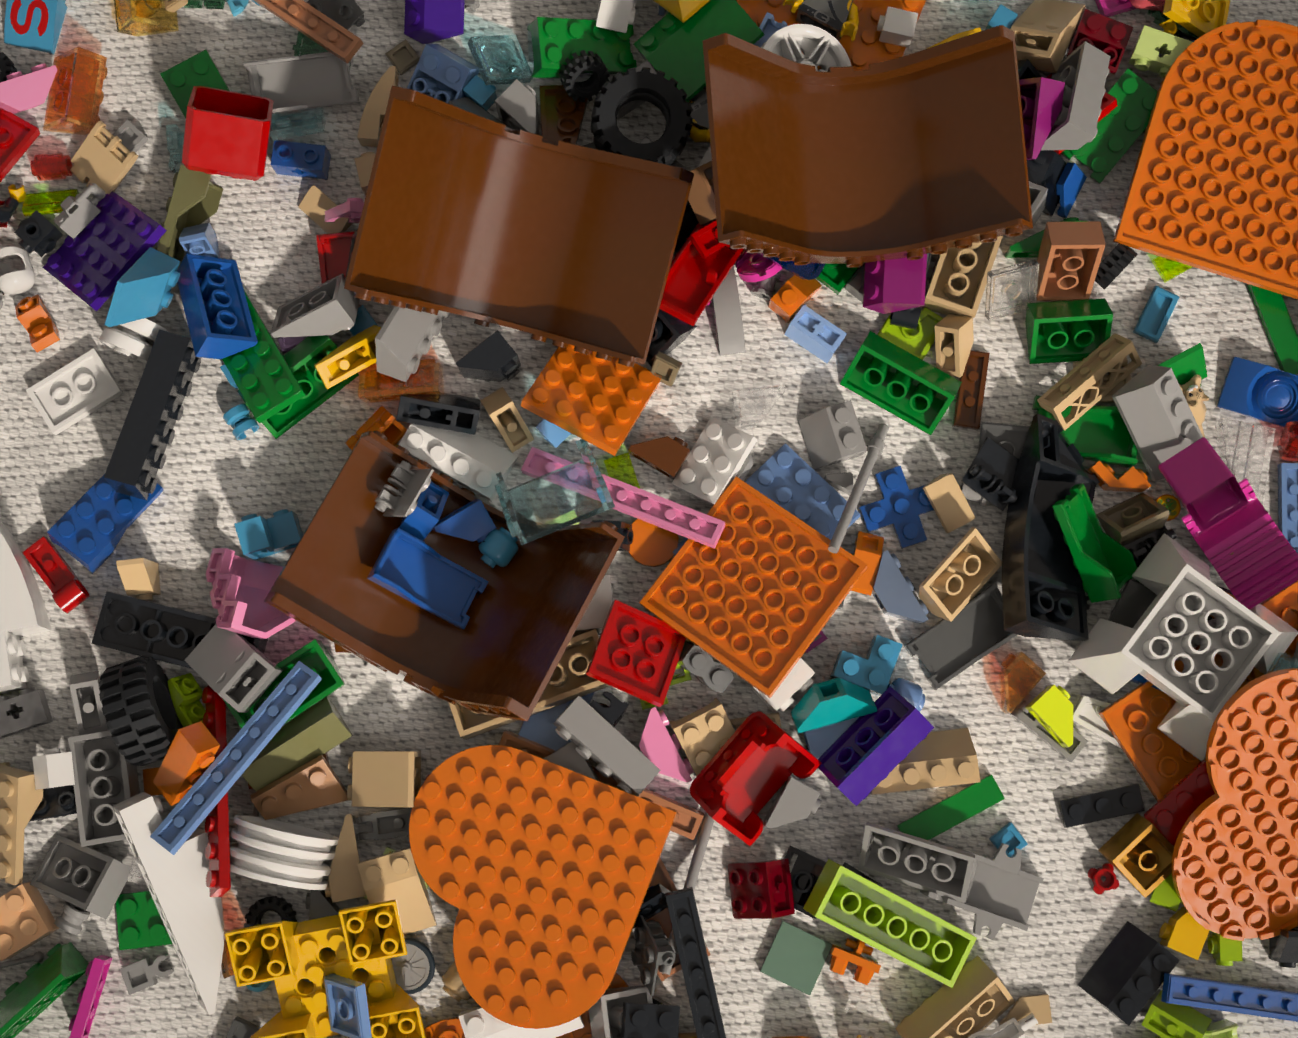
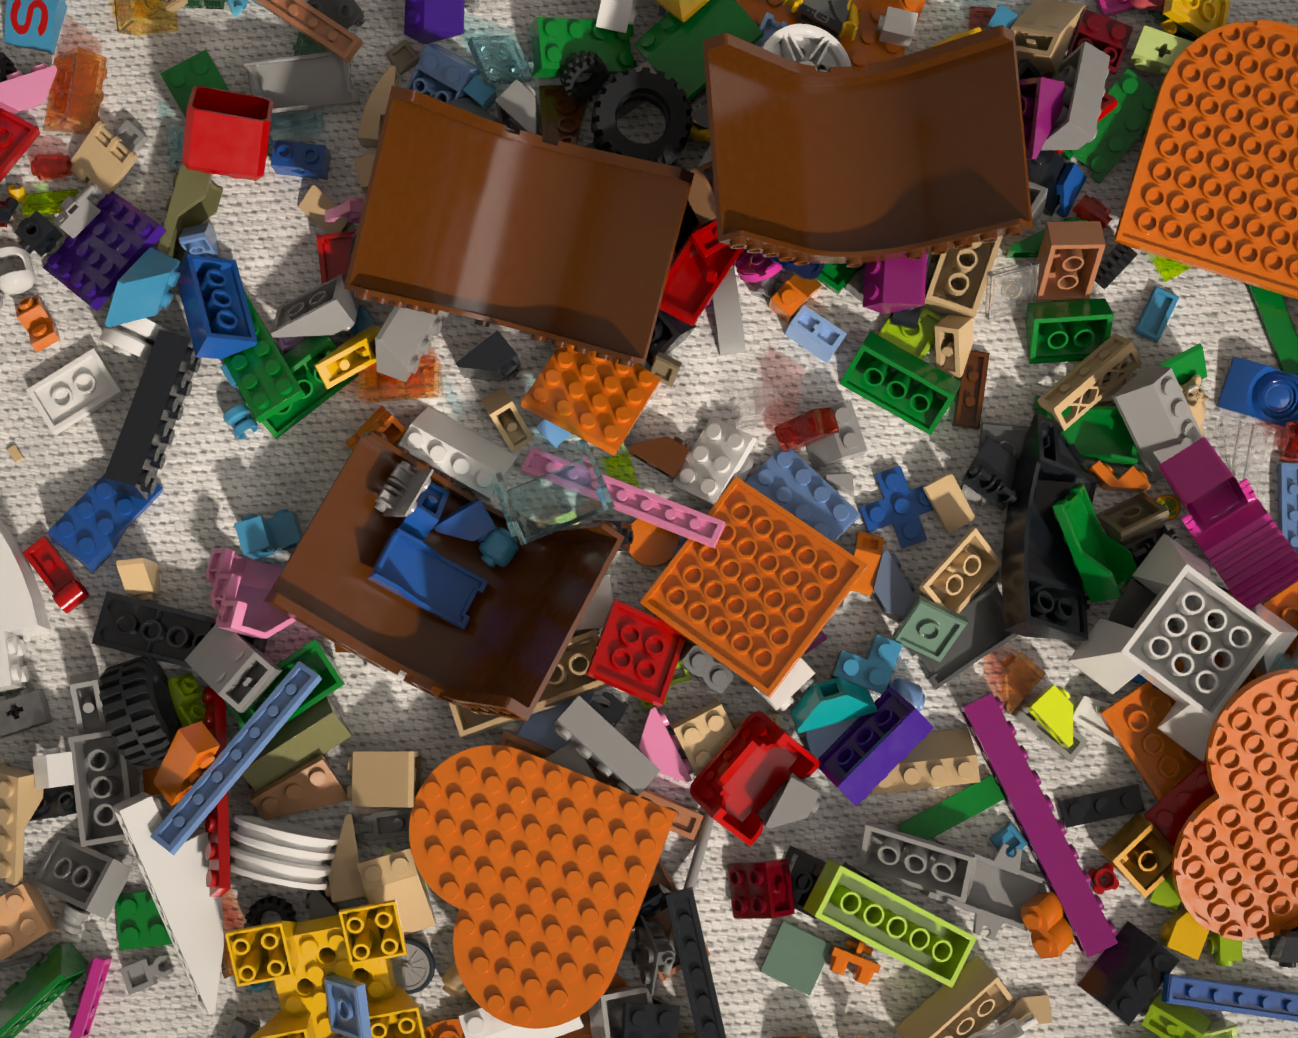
black slope [396,394,480,435] -> none
light grey bar [828,424,889,553] -> none
none -> tan piece [7,444,24,463]
none -> clear red brick [774,407,839,452]
none -> sand green tile [893,595,968,662]
none -> magenta brick [959,693,1118,958]
none -> clear red tile [968,6,996,30]
none -> orange brick [1021,892,1073,959]
none -> clear red brick [1072,194,1113,231]

